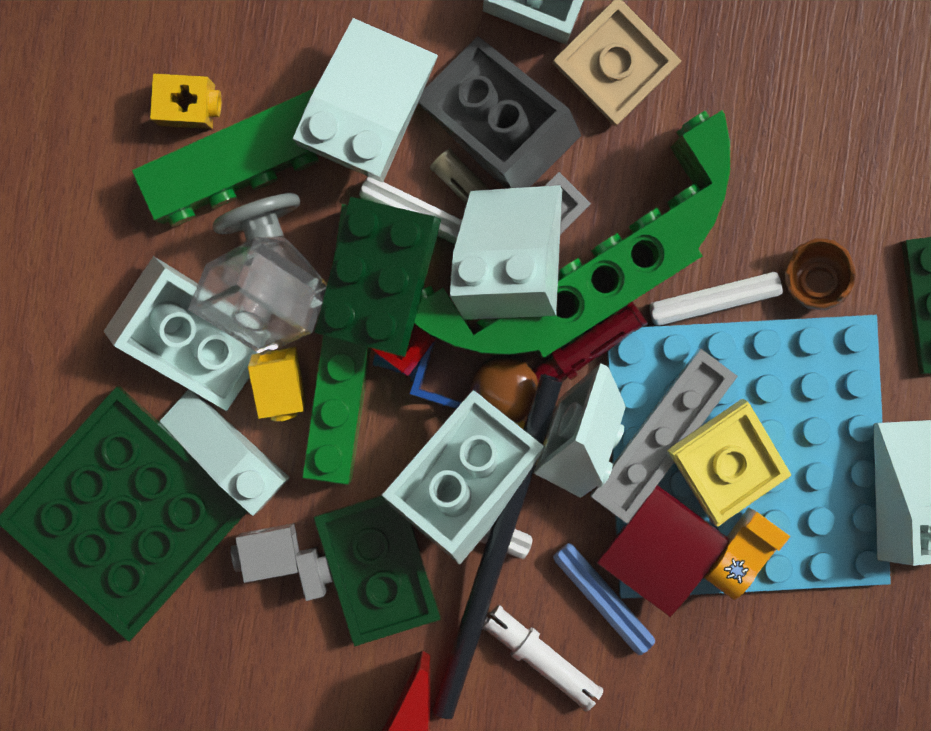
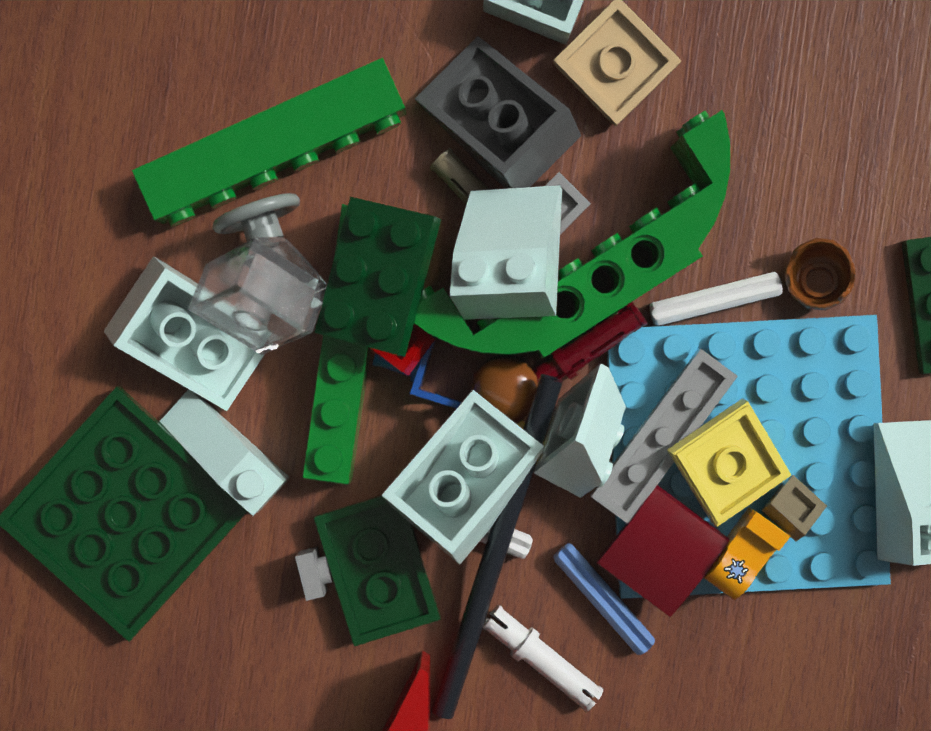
yellow brick [150,74,222,129] -> none
light grey brick [231,523,300,583] -> none
yellow brick [248,347,306,421] -> none
light aqua slope [293,18,438,183] -> none
white axle [359,177,462,244] -> none
none -> dark tan plate [762,475,827,542]

